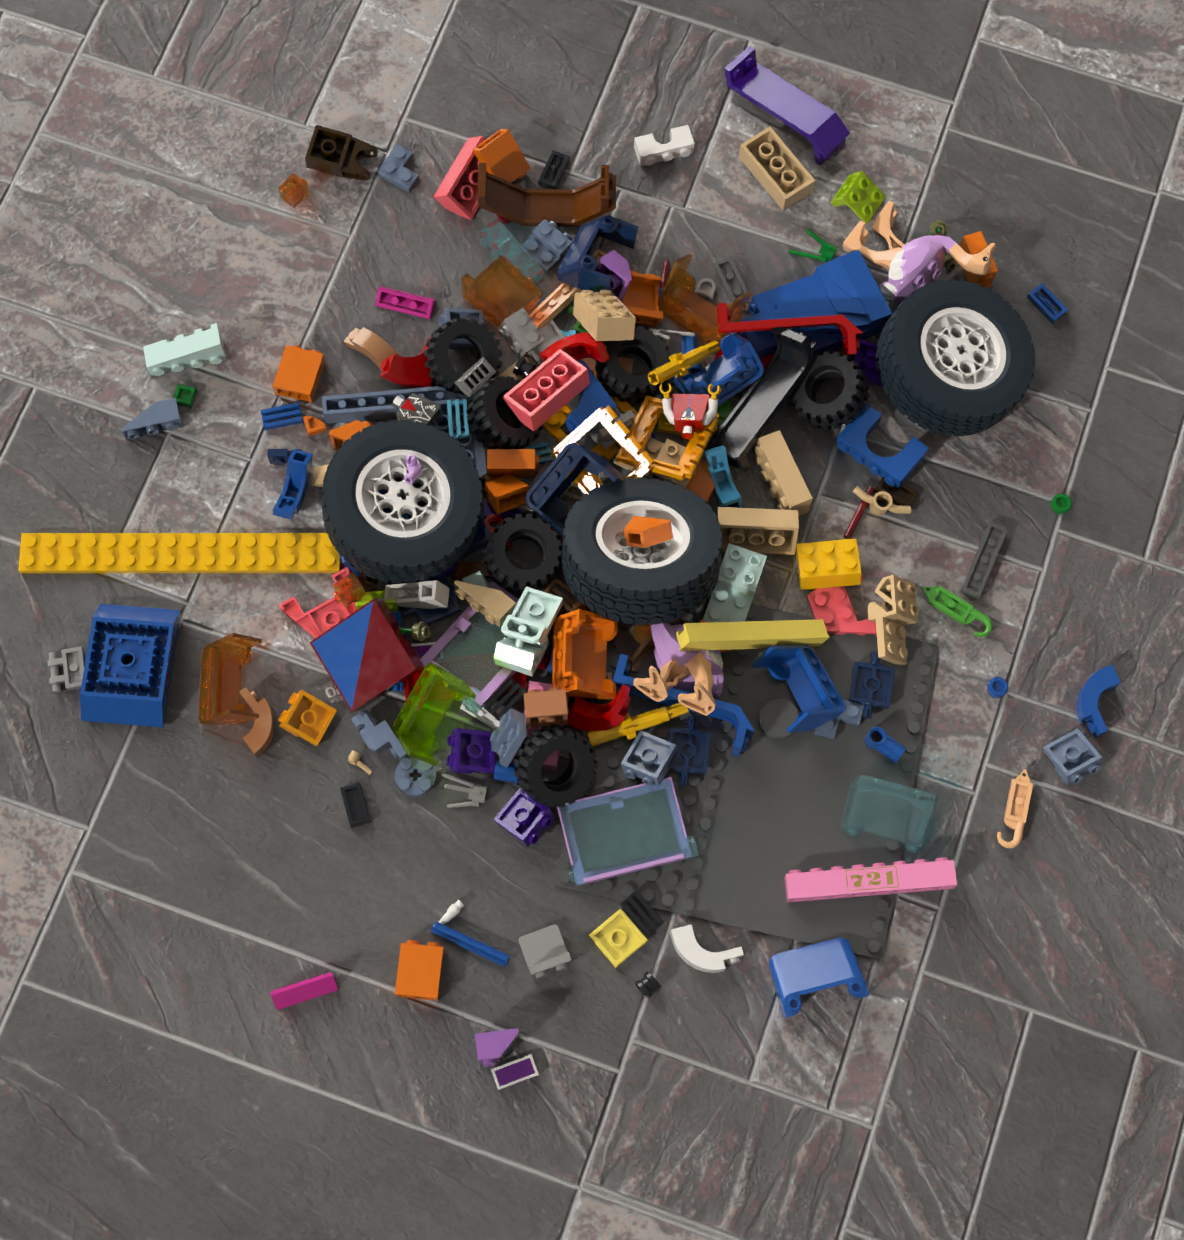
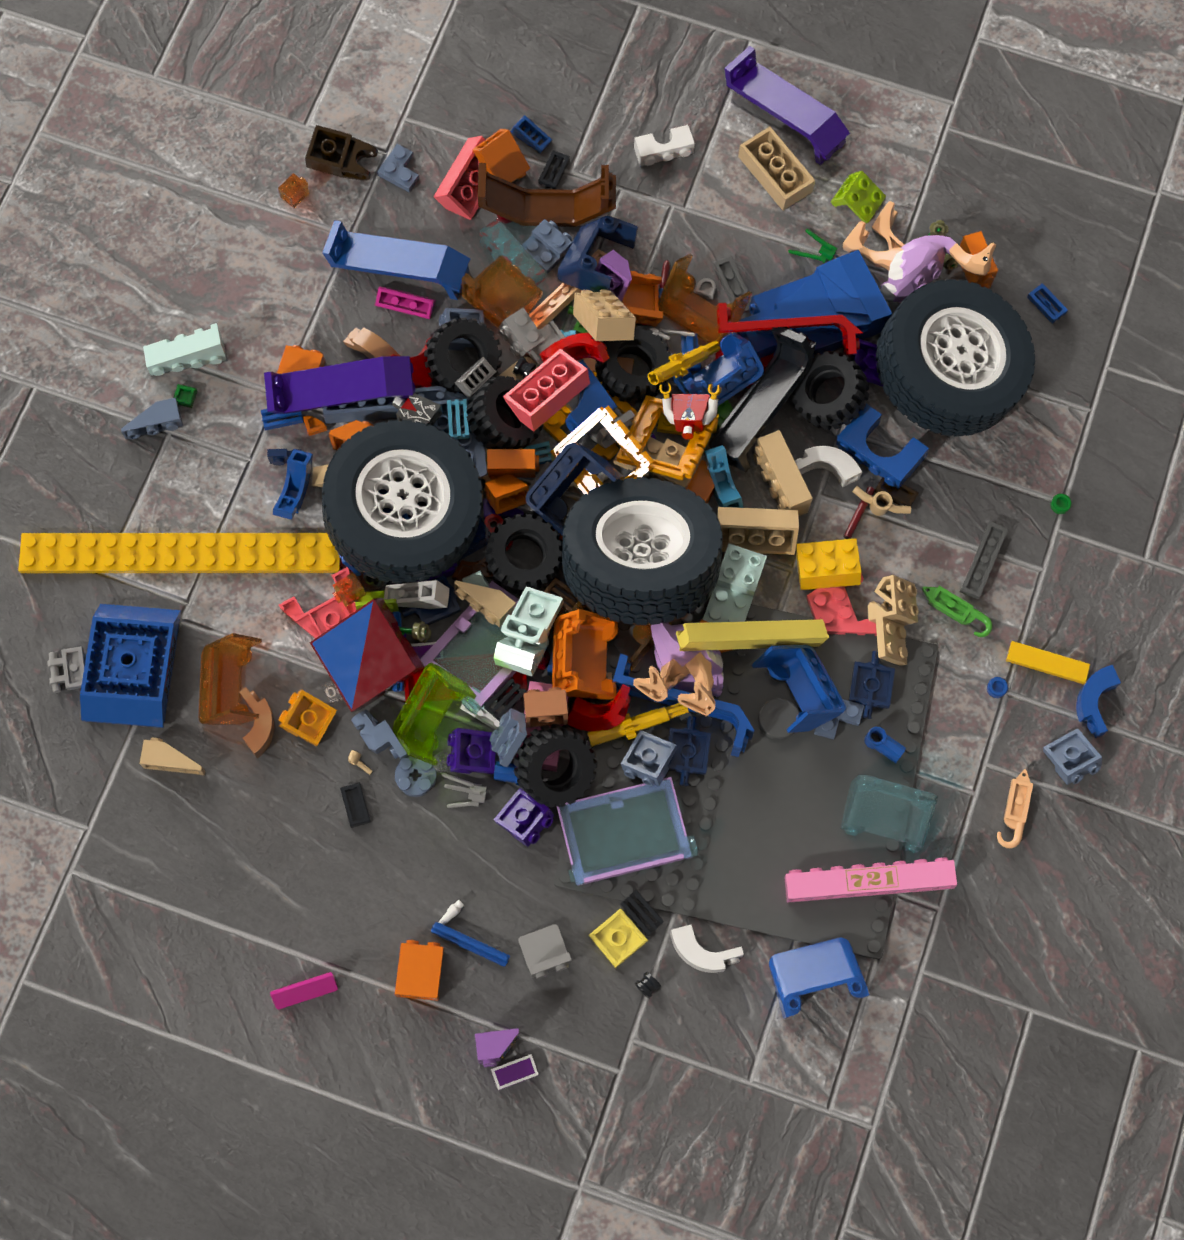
lavender arm [404,455,422,485] -> none
orange slope [624,516,674,548] -> none
none -> tan slope [140,738,205,775]
none -> dark purple panel [264,356,415,415]
none -> panel [322,220,470,300]
none -> blue slope [511,115,552,153]
none -> white arch [795,446,862,487]
none -> yellow tile [1006,641,1090,684]

